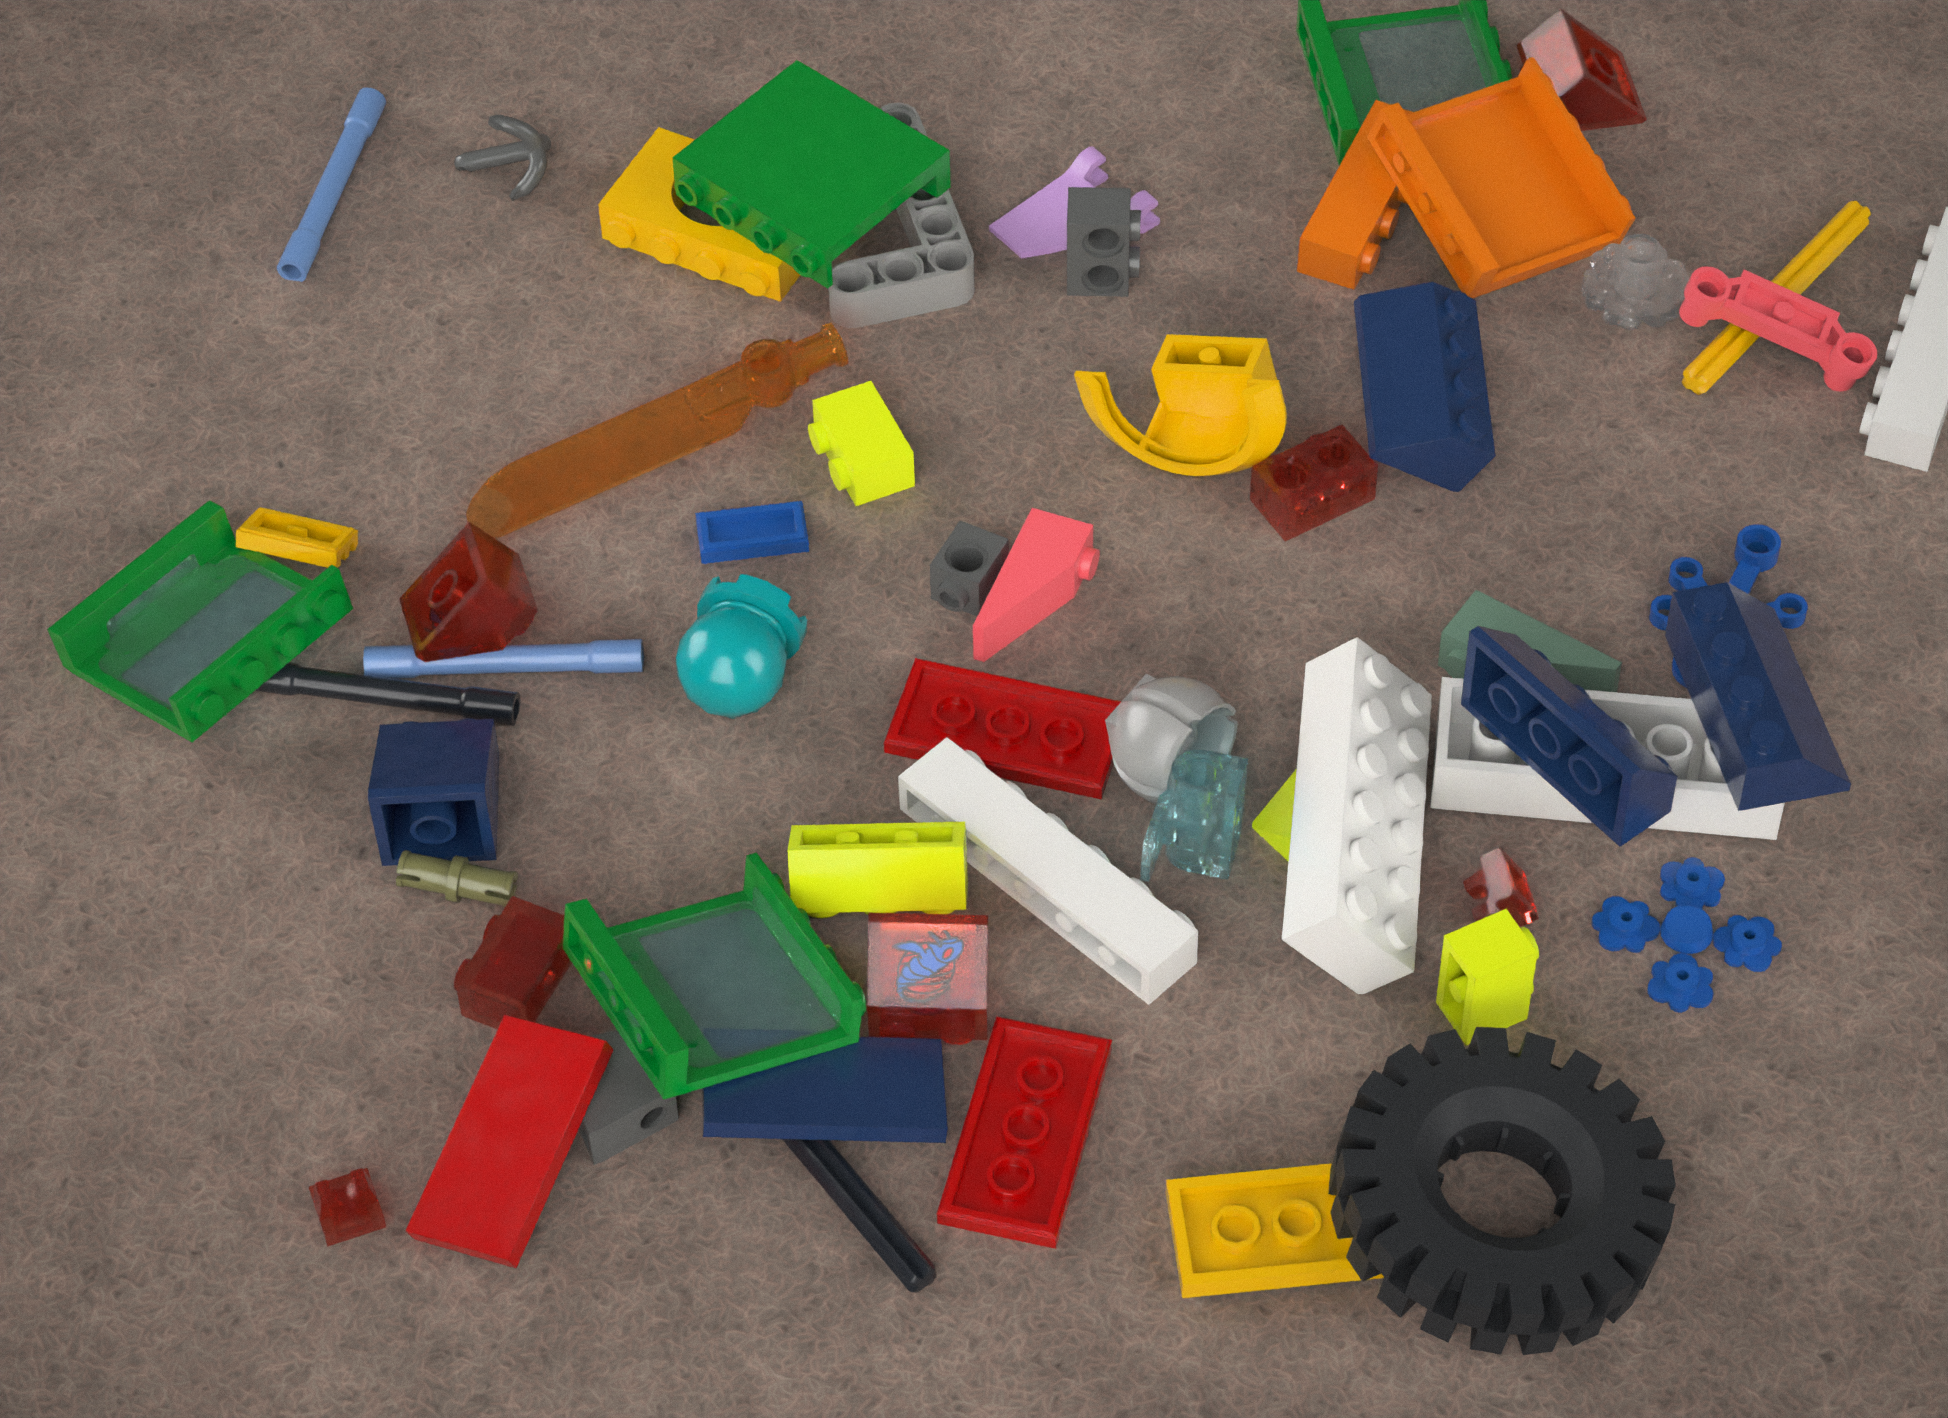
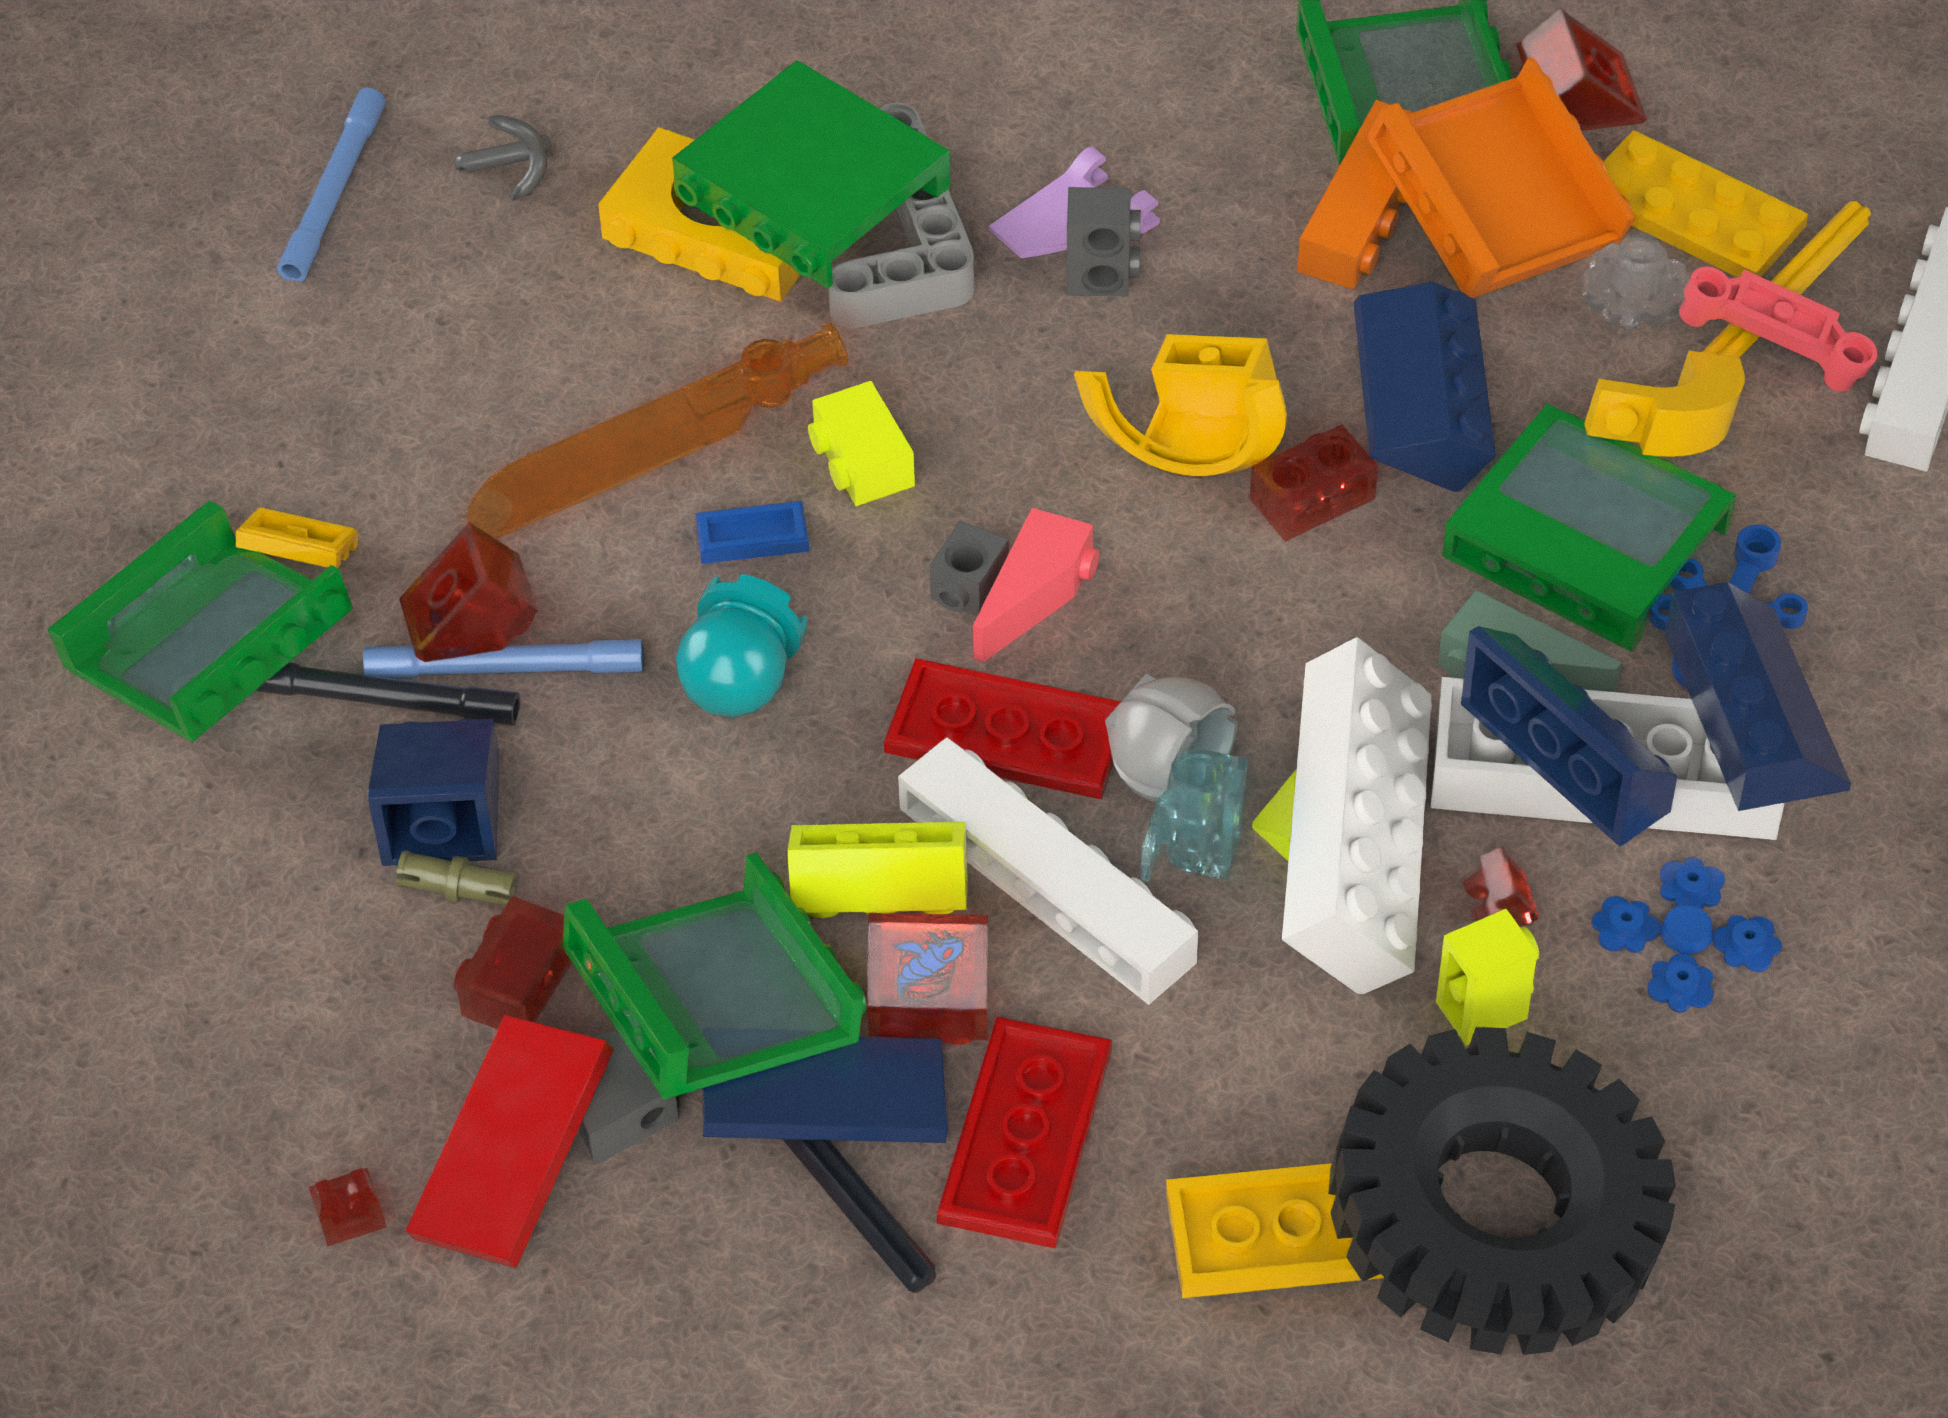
none -> panel [1442,403,1736,652]
none -> yellow arch [1584,350,1745,457]
none -> yellow plate [1603,130,1808,277]

